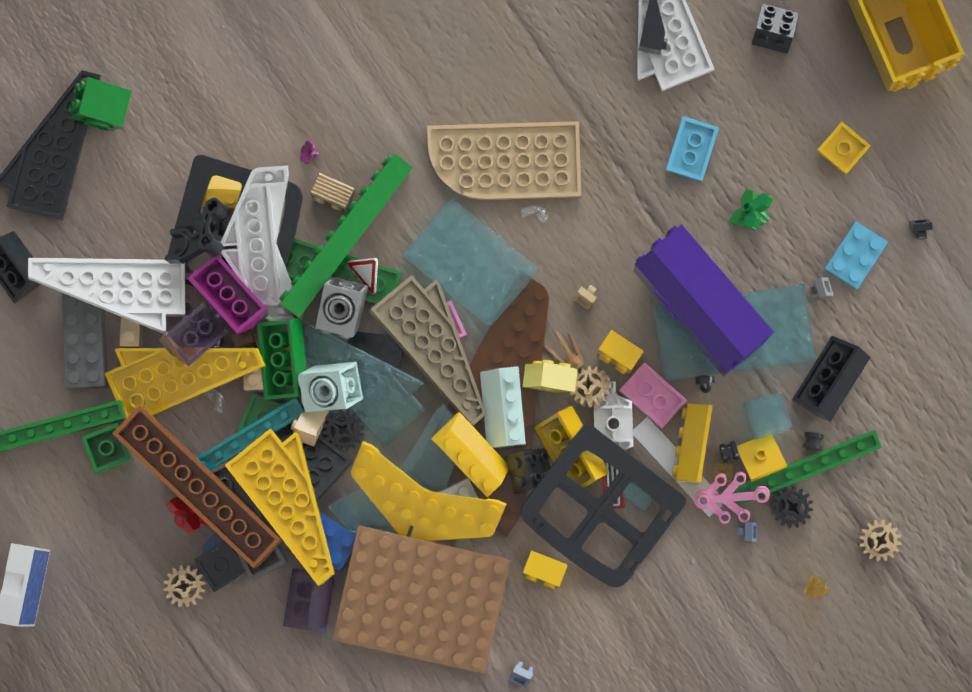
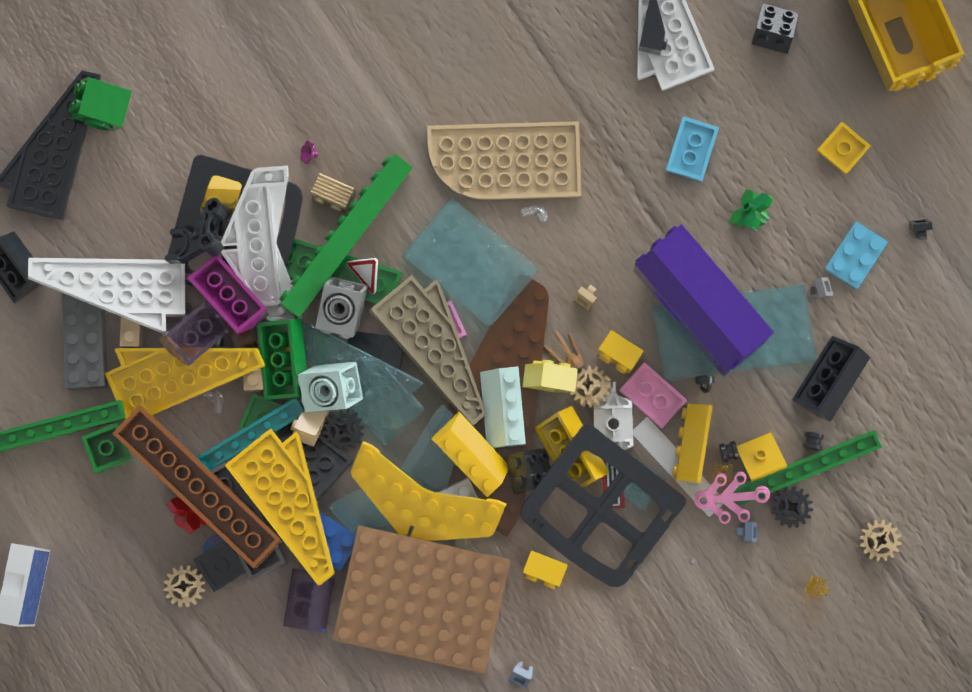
clear light blue plate [744,392,793,440] -> none

